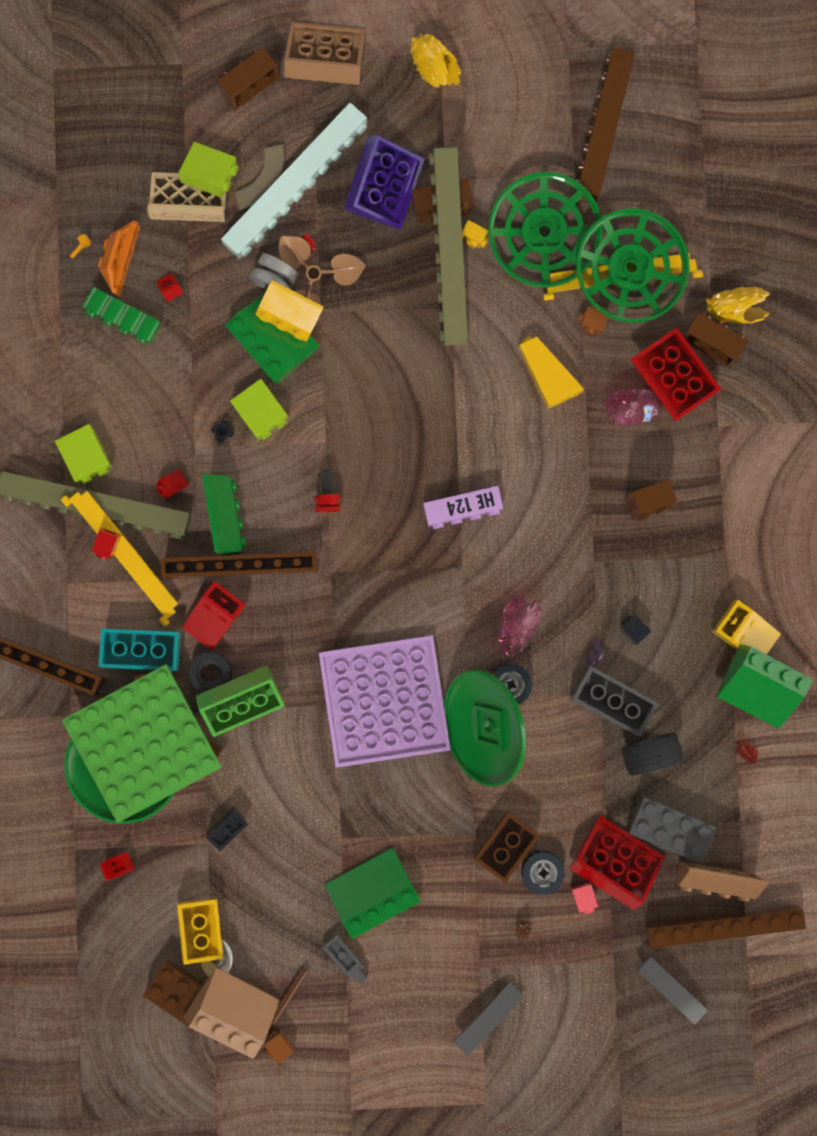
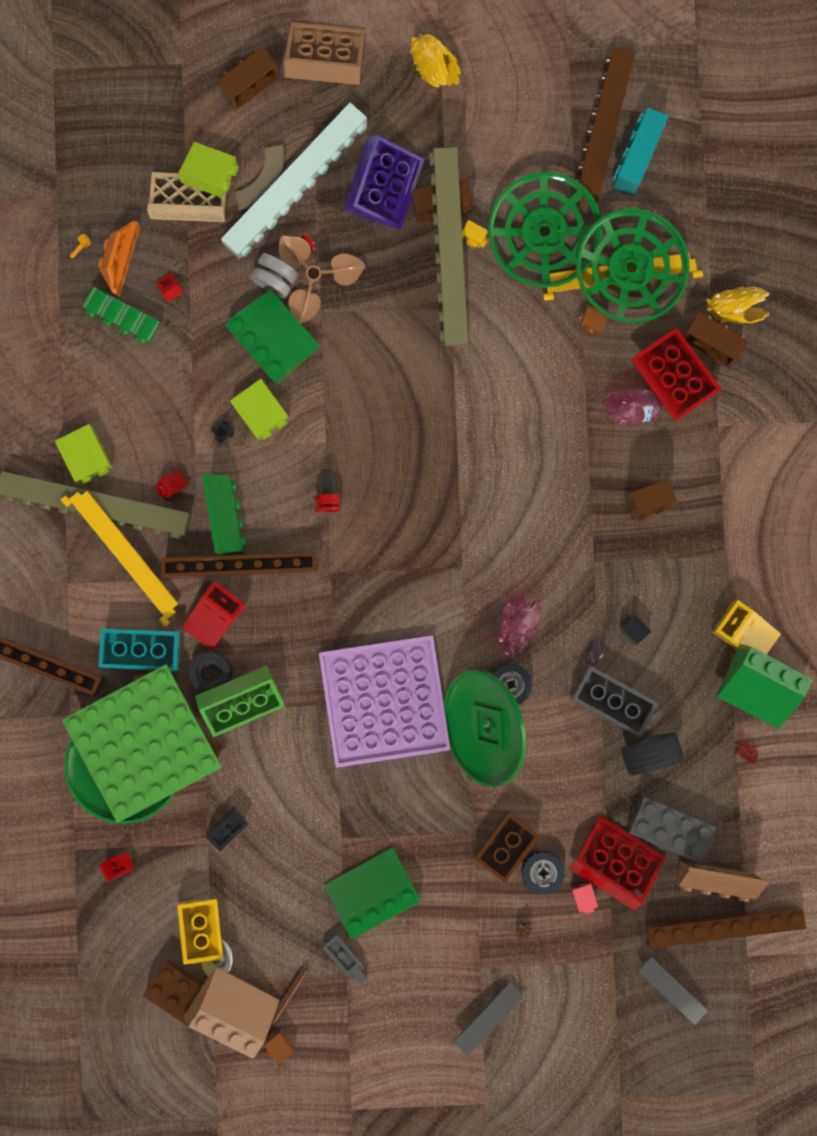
red brick [91,528,121,560] -> none
yellow slope [255,280,324,342] -> none
lavender brick [423,486,503,529] -> none
yellow slope [518,337,584,409] -> none
none -> teal brick [612,108,669,197]

